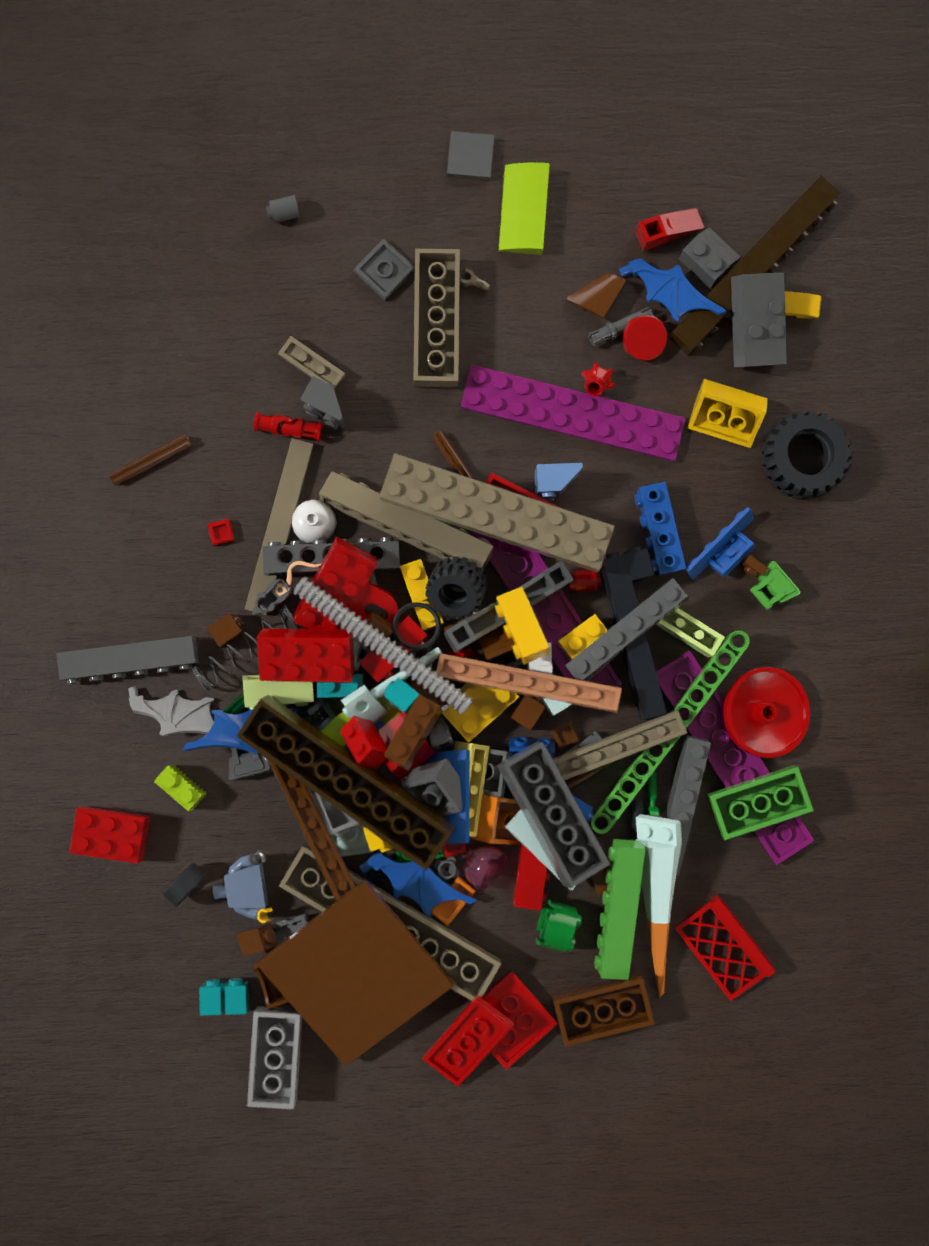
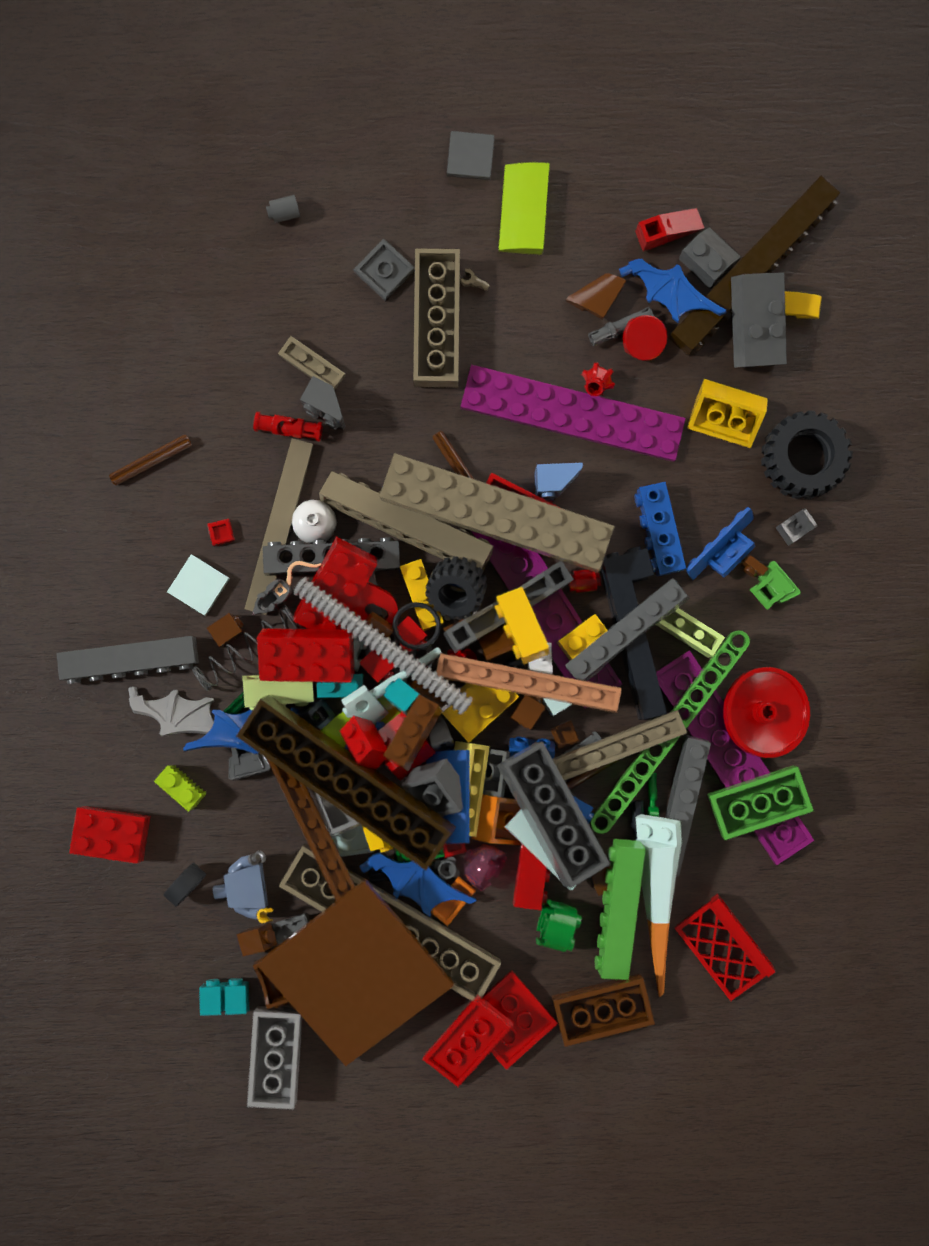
none -> light aqua tile [167,554,230,616]
none -> flat silver bracket [776,508,817,546]

